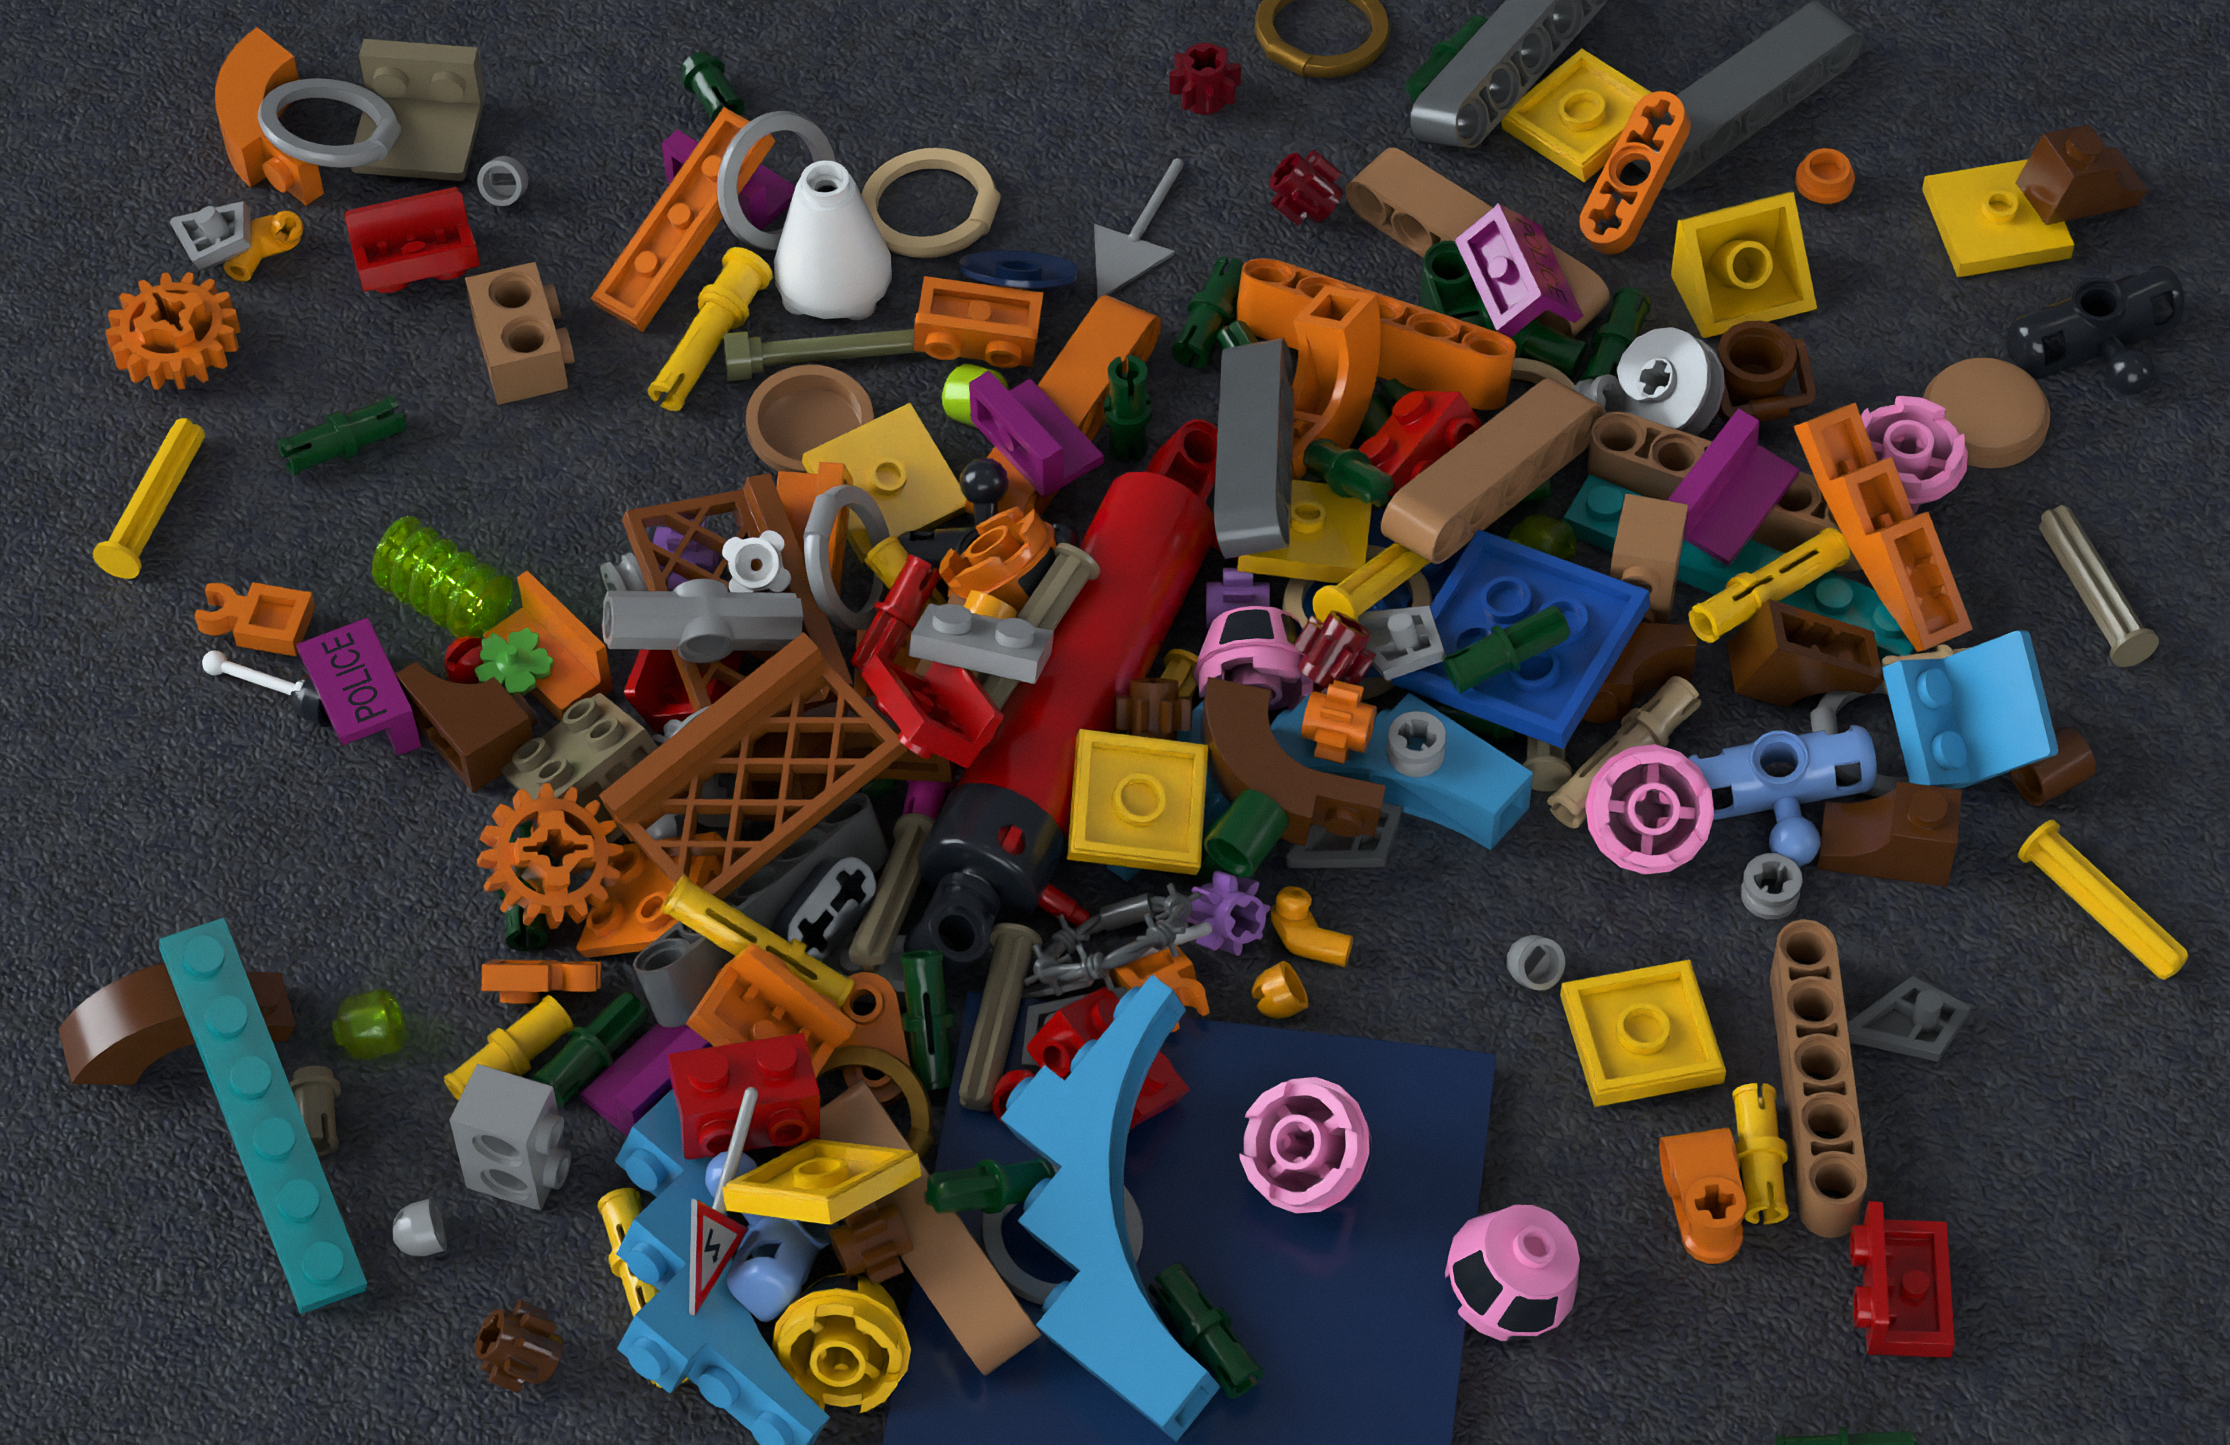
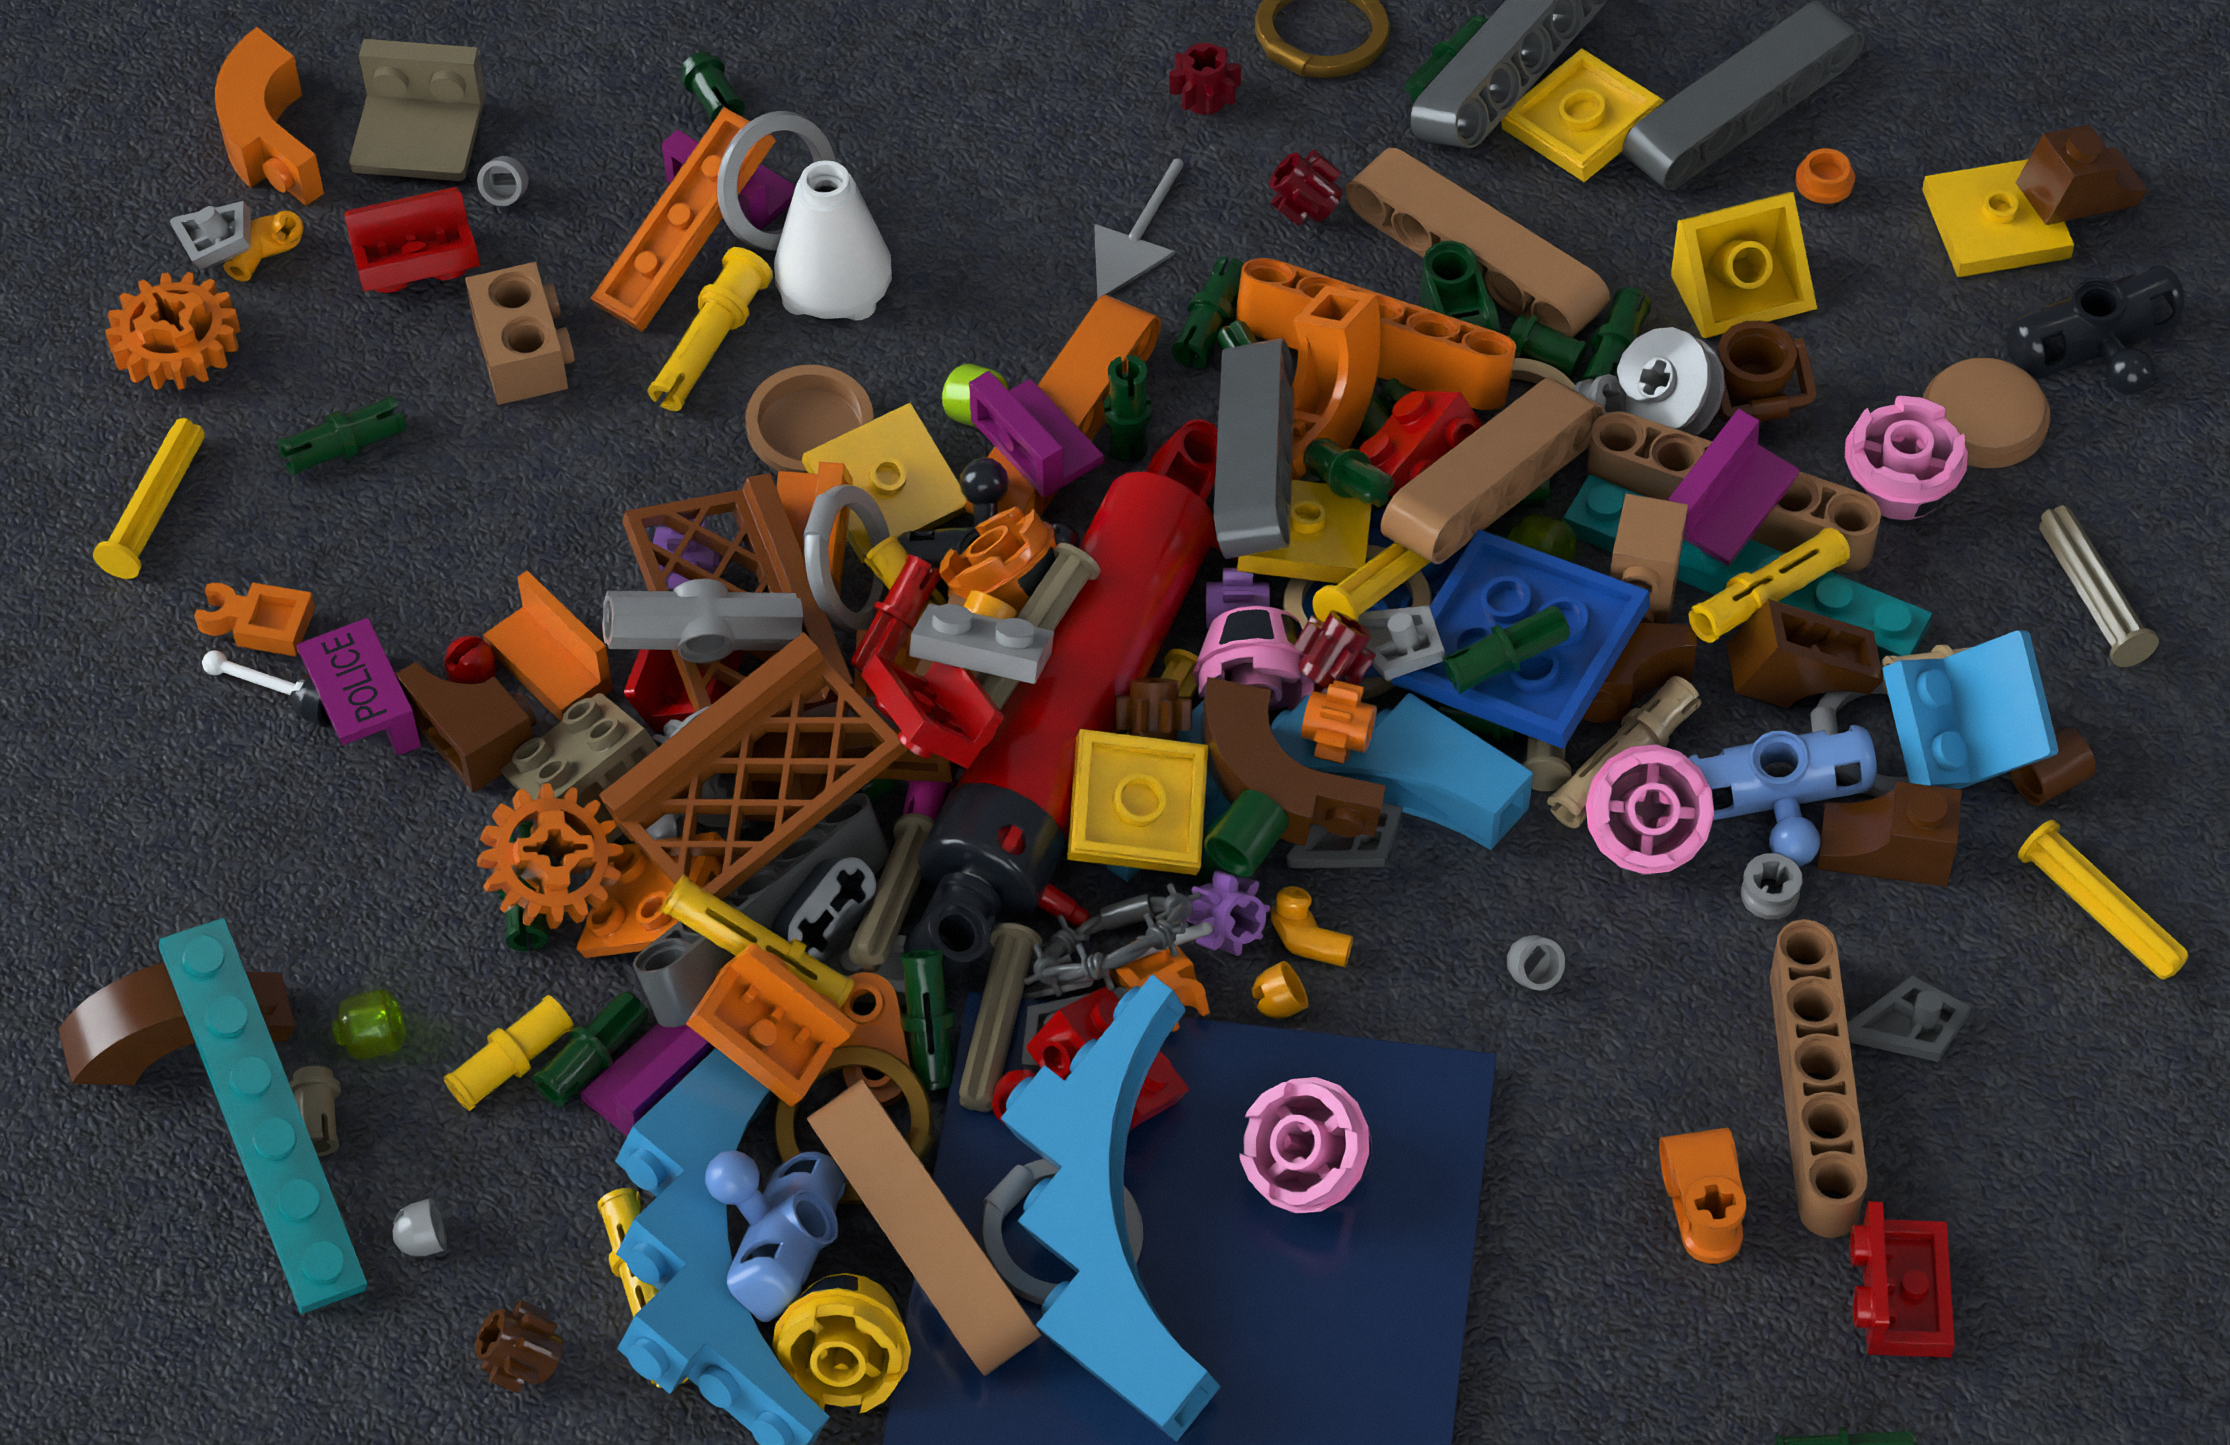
light grey piece [258,78,402,168] -> none
clear neon green piece [372,516,514,638] -> none
light grey brick [449,1064,571,1211] -> none
bright green plant [475,627,554,696] -> none
orange plate [482,959,602,1004] -> none
light grey bush [600,552,648,591] -> none
red bracket [668,1033,820,1160] -> none
light grey piece [689,1087,758,1316] -> none
white plate [722,530,791,593] -> none
yellow plate [722,1139,921,1225] -> none
olive piece [723,329,920,382] -> none
reddish brown gear [828,1201,914,1286] -> none
tan piece [861,148,1001,258] -> none
orange bracket [913,276,1043,368] -> none
dark green axle [924,1157,1055,1214] -> none
dark blue dish [959,250,1079,292] -> none
dark green pin [1148,1263,1265,1399] -> none
light grey bush [1387,711,1446,777] -> none
bright pink cone [1445,1205,1580,1341] -> none
magenta panel [1454,204,1583,338] -> none
yellow plate [1560,960,1726,1107] -> none
orange beam [1579,91,1691,255] -> none
yellow pin [1732,1083,1789,1225] -> none
orange slope [1793,402,1973,652] -> none

